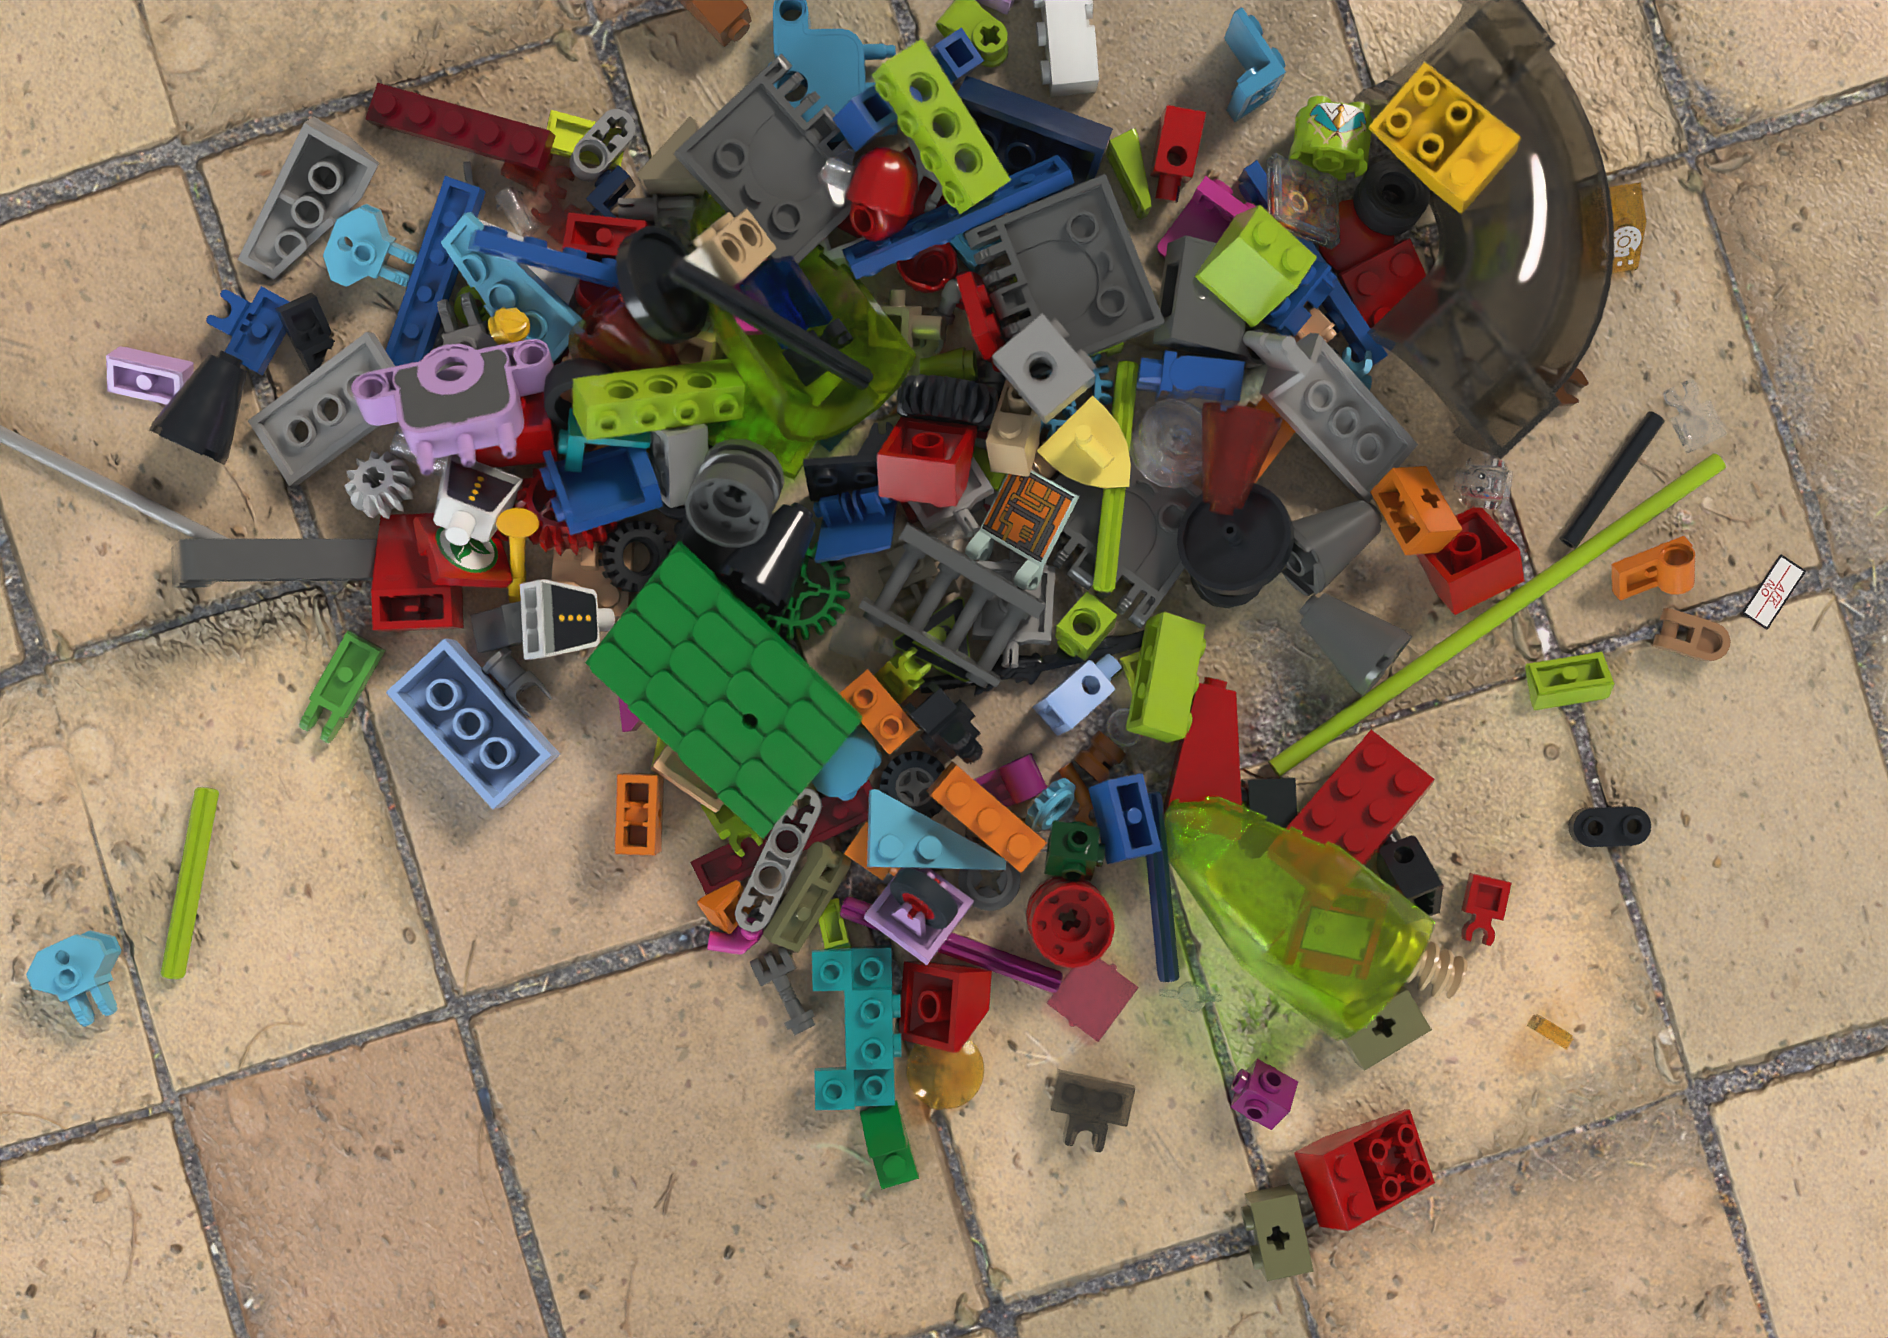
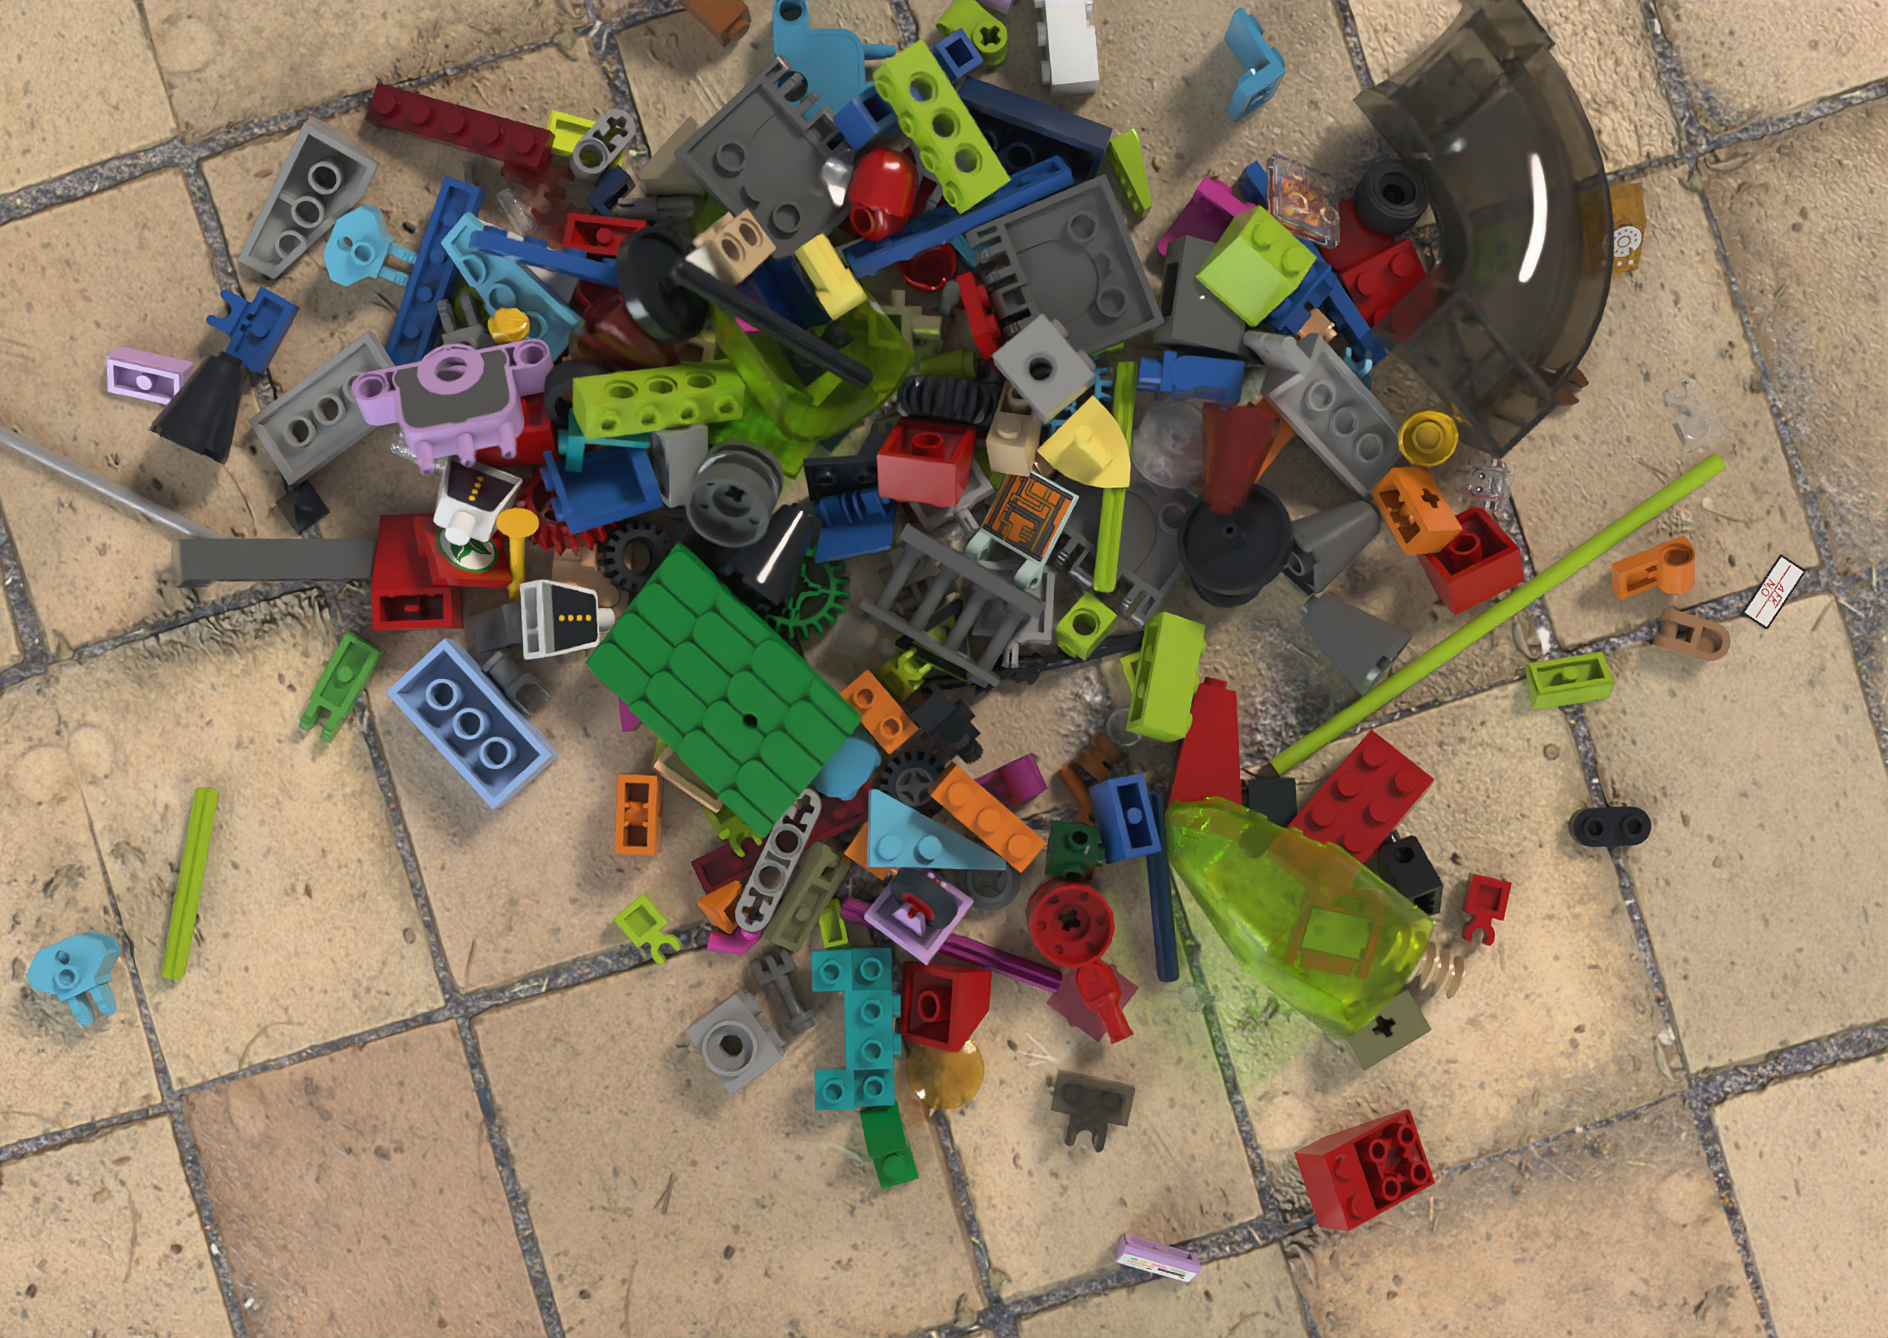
black slope [275,293,335,375] -> none
white gear [344,451,416,519] -> none
medium azure gear [1025,778,1076,832] -> none
light blue torso [1032,654,1123,736] -> none
red torso [1150,105,1206,203] -> none
magenta brick [1231,1059,1298,1130] -> none
olive brick [1241,1184,1314,1281] -> none
lime brick [1289,96,1374,181] -> none
yellow slope [1369,62,1521,214] -> none
clear yellow tile [1527,1014,1574,1050] -> none
black piece [1559,411,1665,549] -> none
none -> black slope [275,480,330,534]
none -> lime plate [613,892,682,965]
none -> light grey brick [685,988,786,1095]
none -> light yellow piece [794,233,868,321]
none -> red arm [1075,959,1134,1045]
none -> lavender slope [1115,1233,1202,1282]
none -> yellow hair [1397,407,1459,467]

